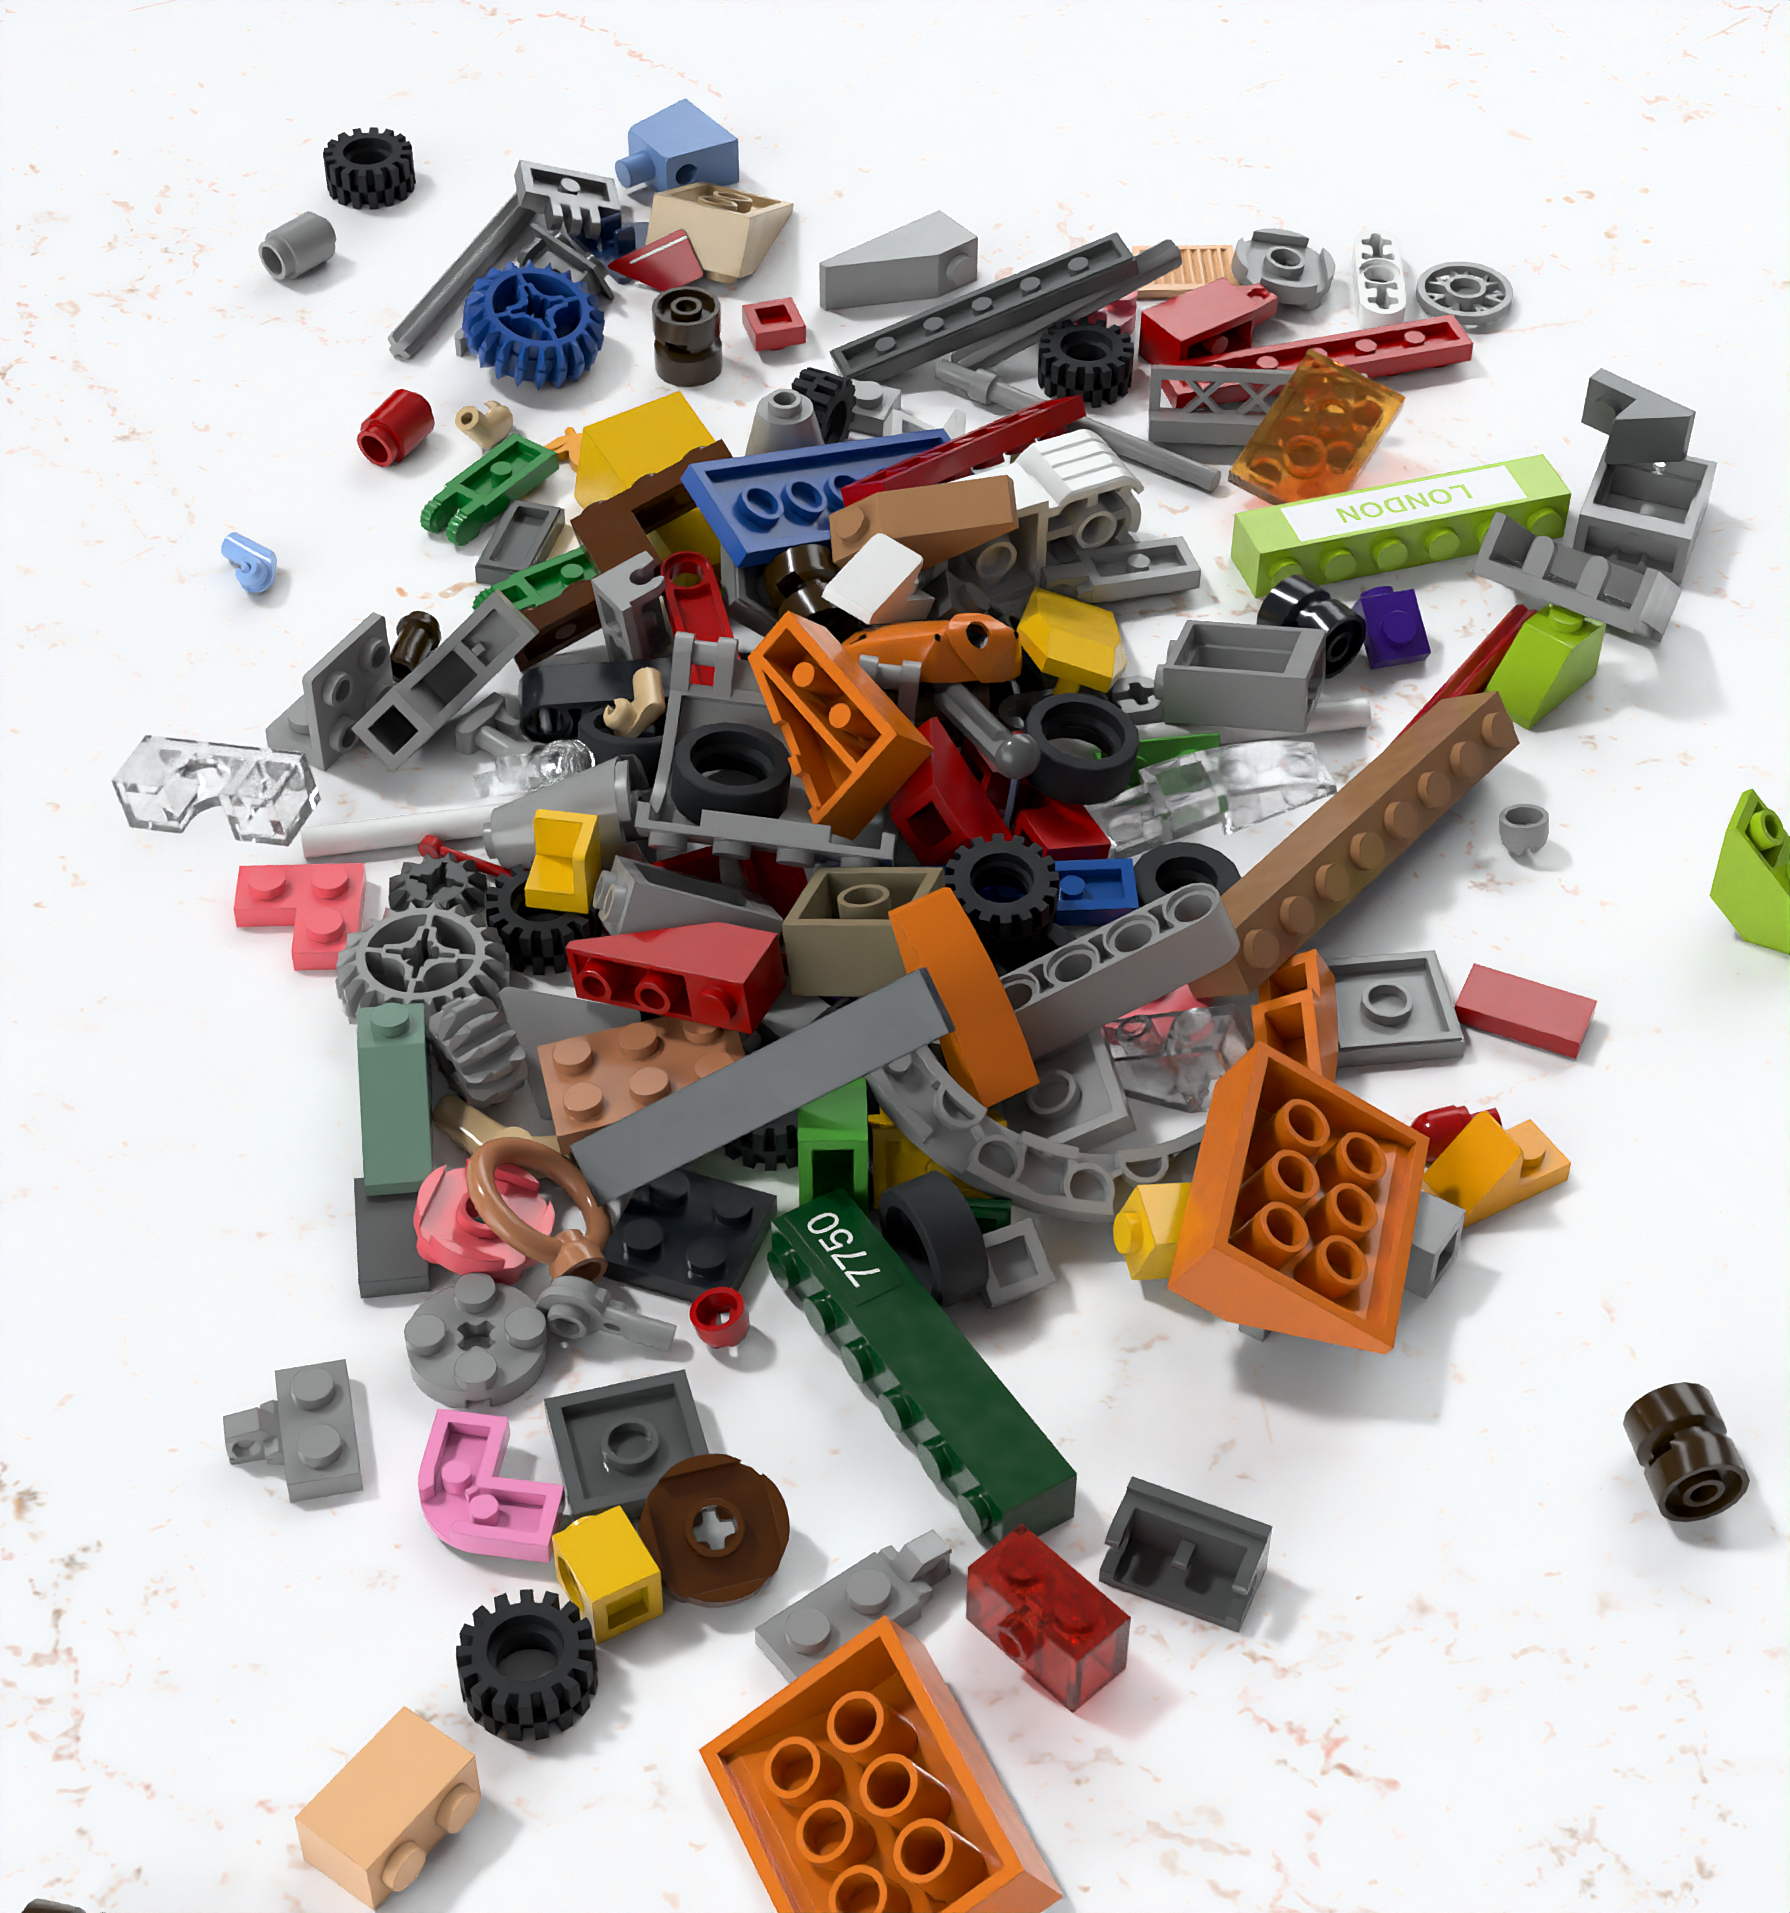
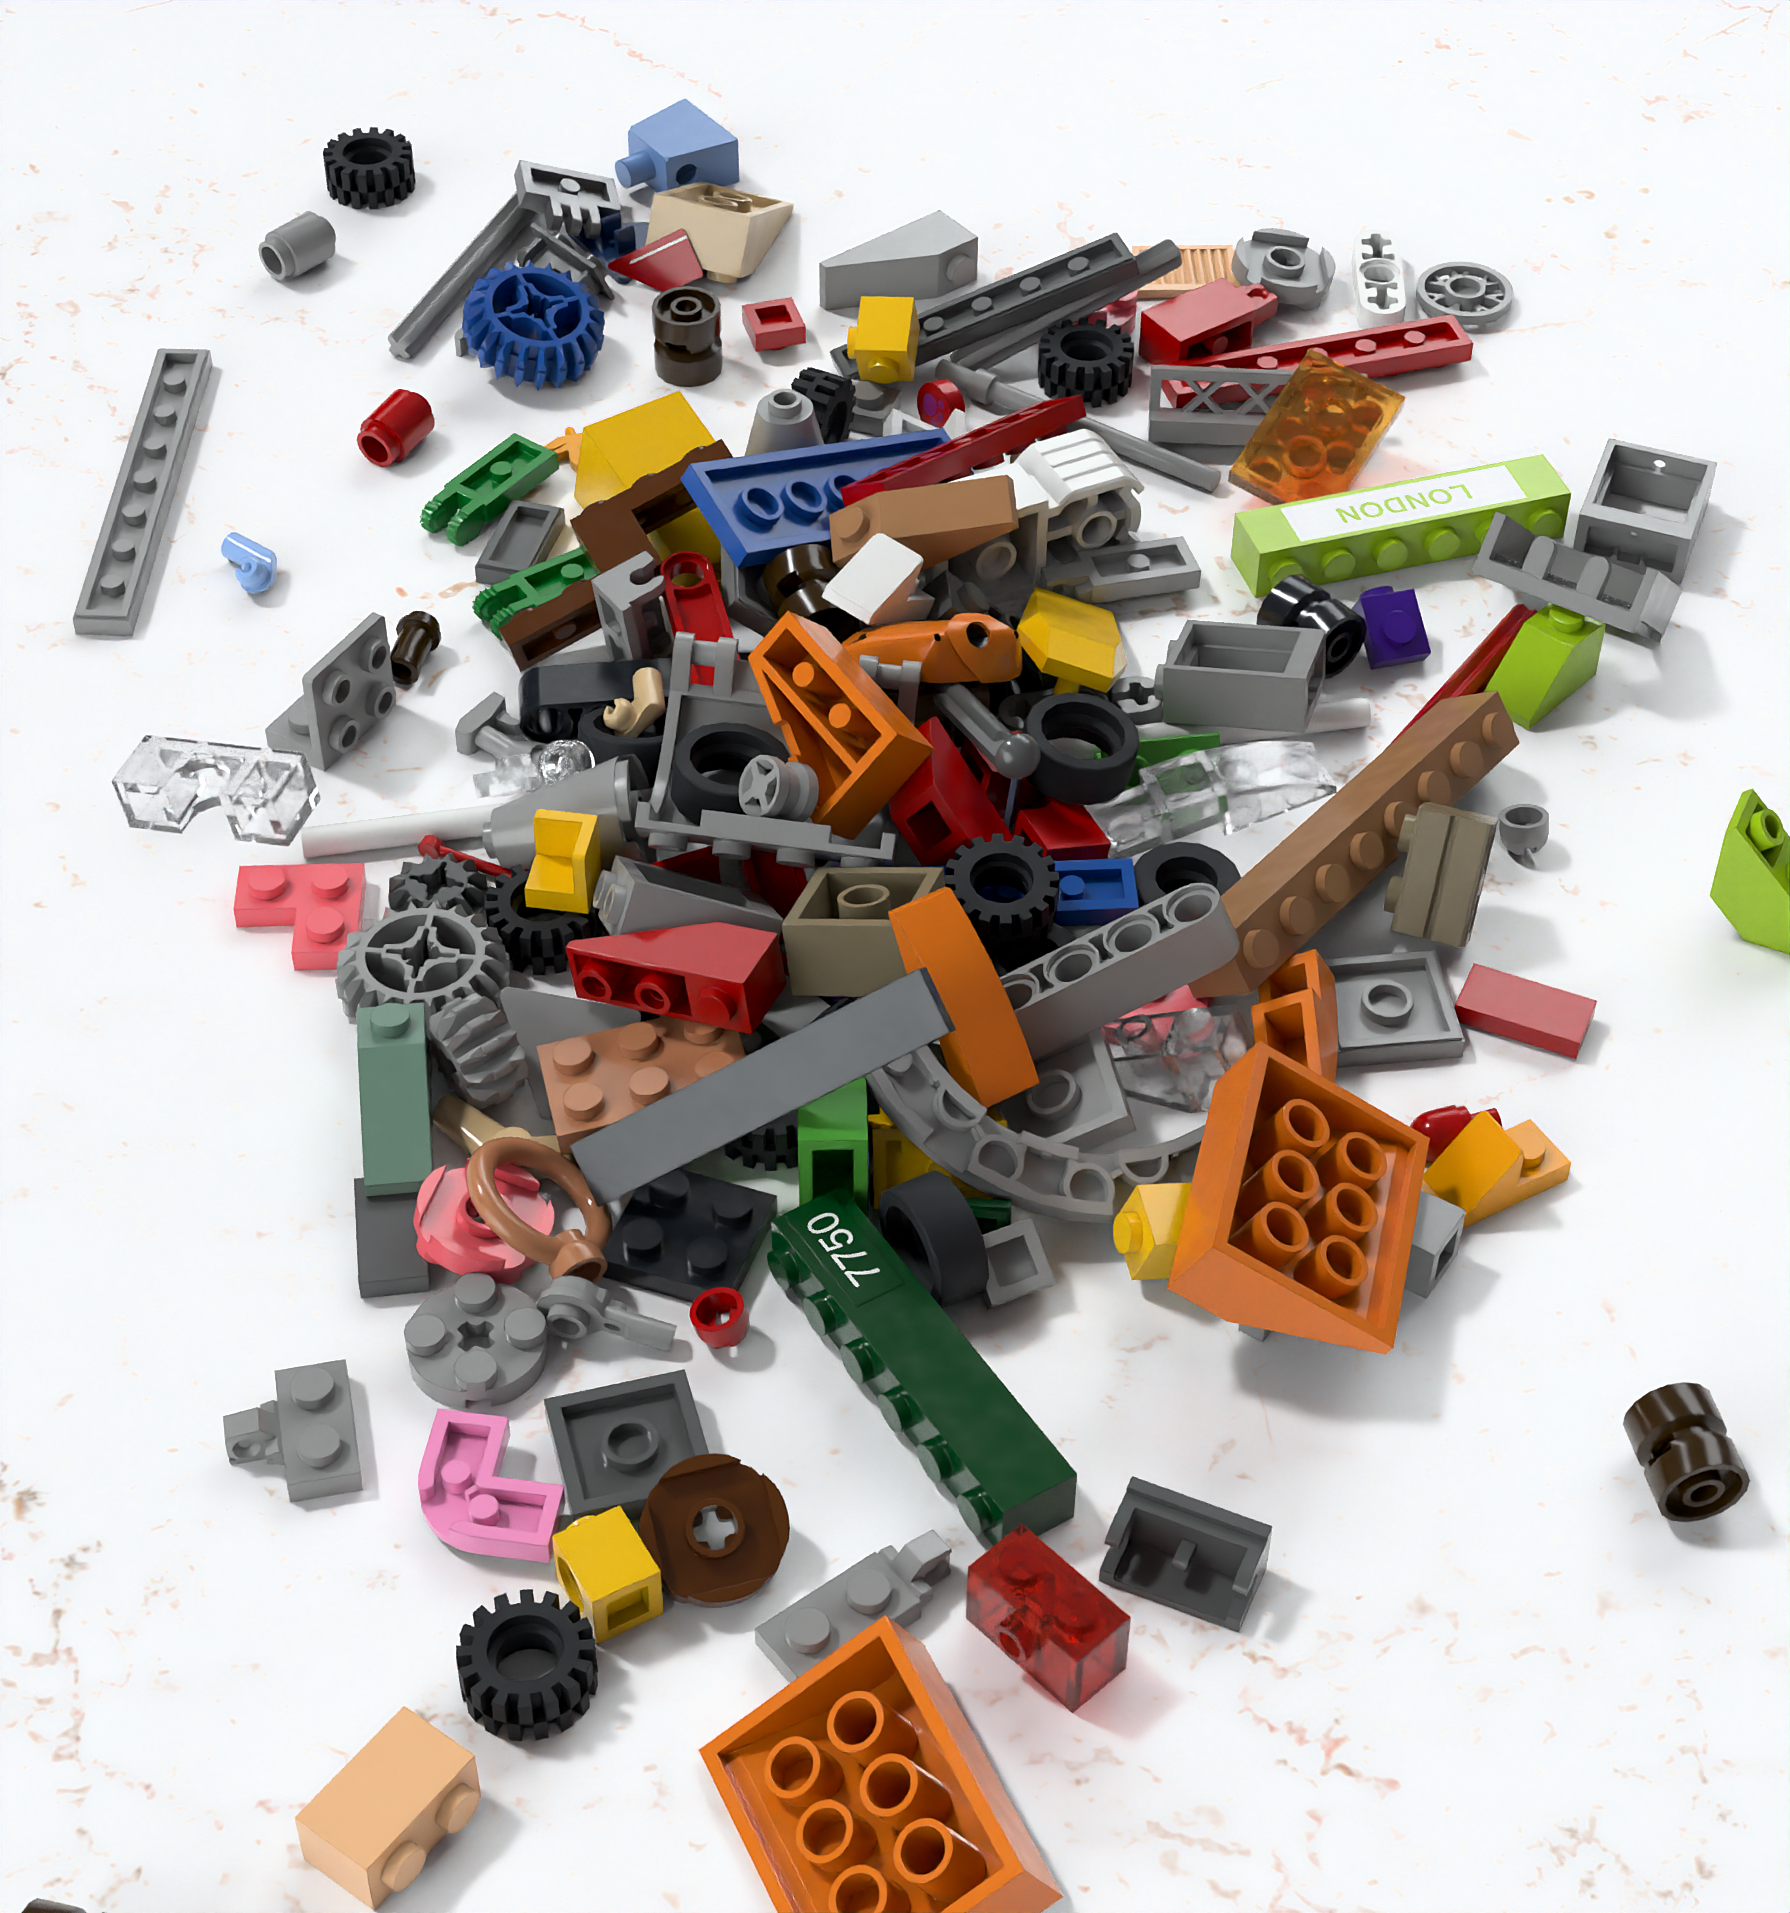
light grey arch [351,589,540,772] -> none
tan arm [455,400,513,449] -> none
dark grey slope [1581,368,1696,465] -> none
none -> light grey tile [72,348,213,636]
none -> light grey wheel [738,755,819,822]
none -> yellow brick [847,296,920,384]
none -> red tile [917,379,965,428]
none -> dark tan brick [1383,802,1499,948]

